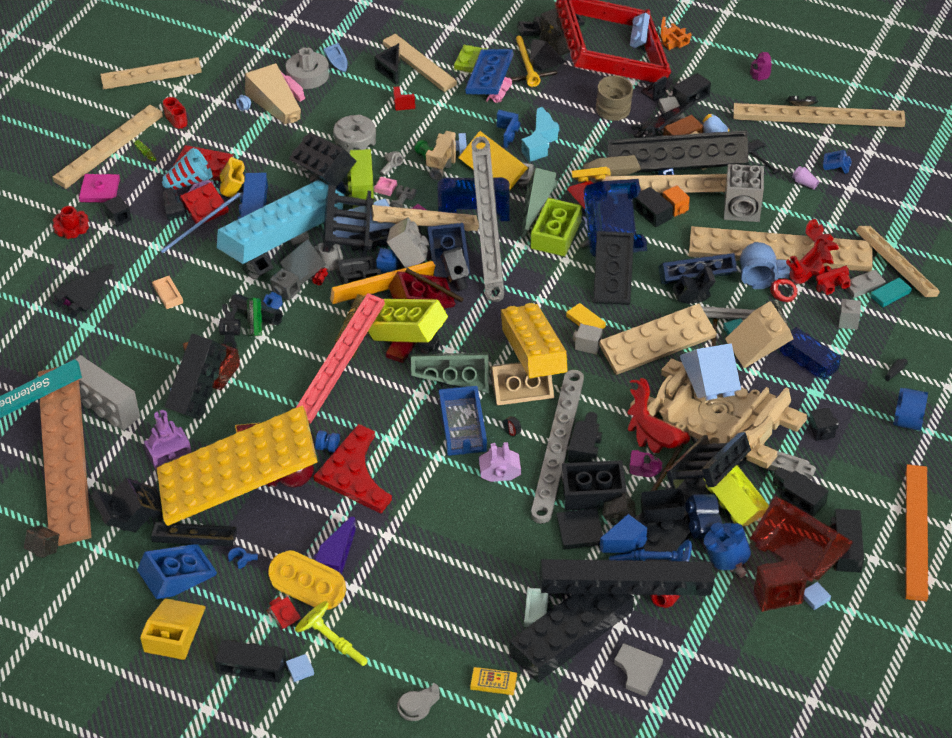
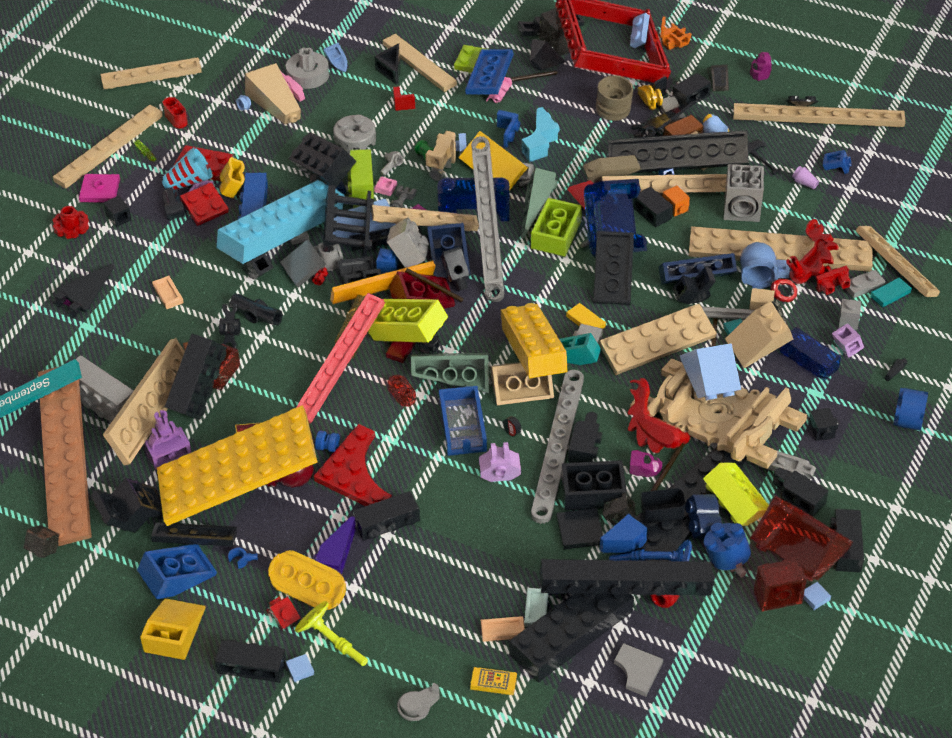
medium blue axle [160,192,241,253] -> none
green slope [247,298,262,337] -> none
blue piece [263,292,283,309] -> none
dark grey brick [270,268,301,301] -> none
yellow piece [516,36,540,87] -> none
yellow plate [572,167,611,182] -> none
black fence [666,432,751,489] -> none
orange tile [905,465,928,602] -> none
none -> tan plate [103,338,185,465]
none -> black brick [353,491,420,541]
none -> clear red plate [388,375,416,407]
none -> light nougat tile [481,616,525,642]
none -> teal slope [559,333,601,365]
none -> yellow piece [638,85,663,110]
none -> clear smoke slope [707,64,729,92]
none -> tan panel [749,288,775,310]
none -> lavender brick [832,323,864,358]

